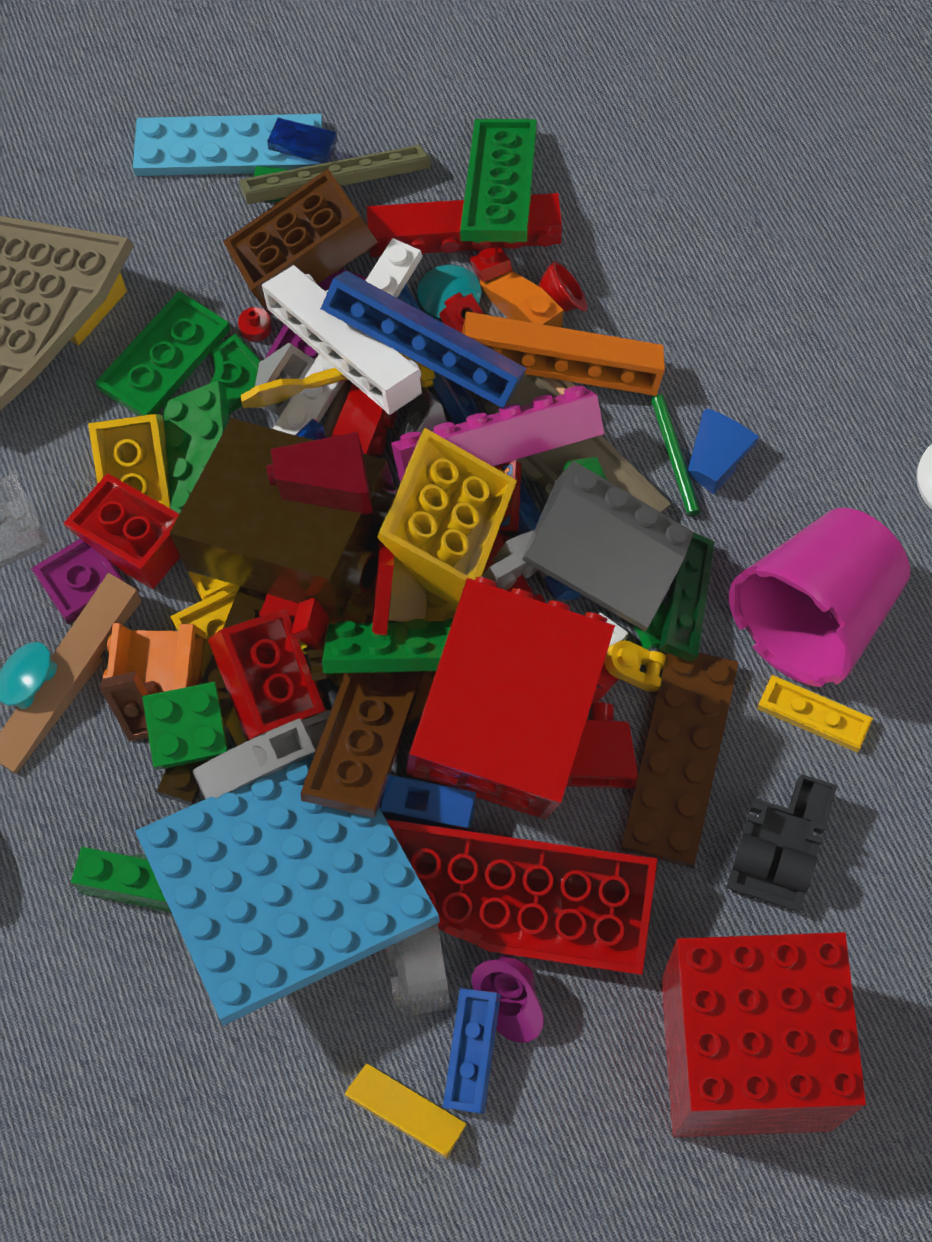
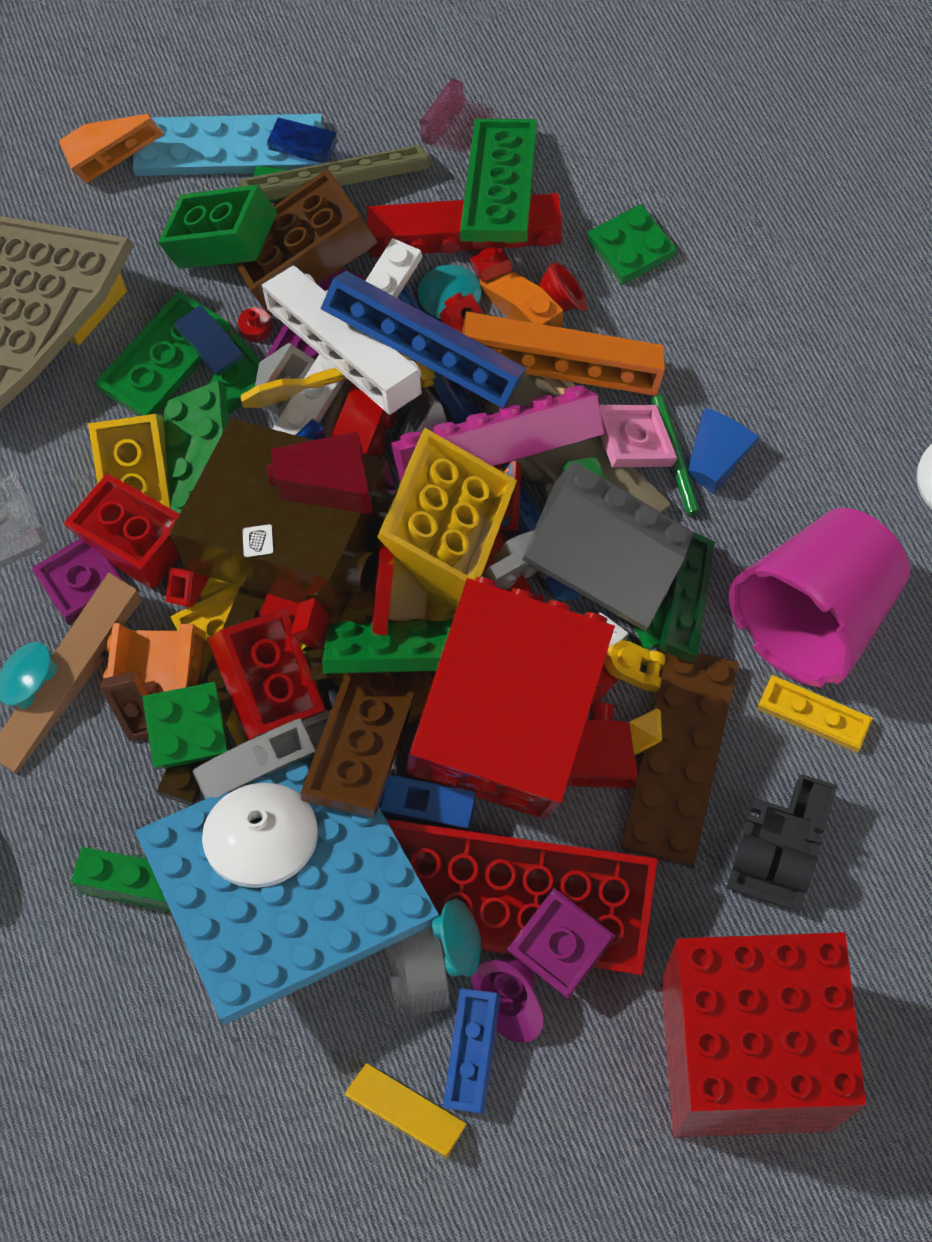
none -> orange slope [59,114,164,184]
none -> green brick [158,184,277,269]
none -> red slope [166,567,210,607]
none -> dark blue slope [174,305,244,377]
none -> white dish [202,783,318,888]
none -> white sticker [243,524,273,557]
none -> clear pink plate [420,78,466,146]
none -> teal dish [432,899,482,977]
none -> magenta tile [507,888,616,999]
none -> green plate [587,204,676,285]
none -> bright pink plate [599,405,677,468]
none -> yellow slope [629,709,662,755]

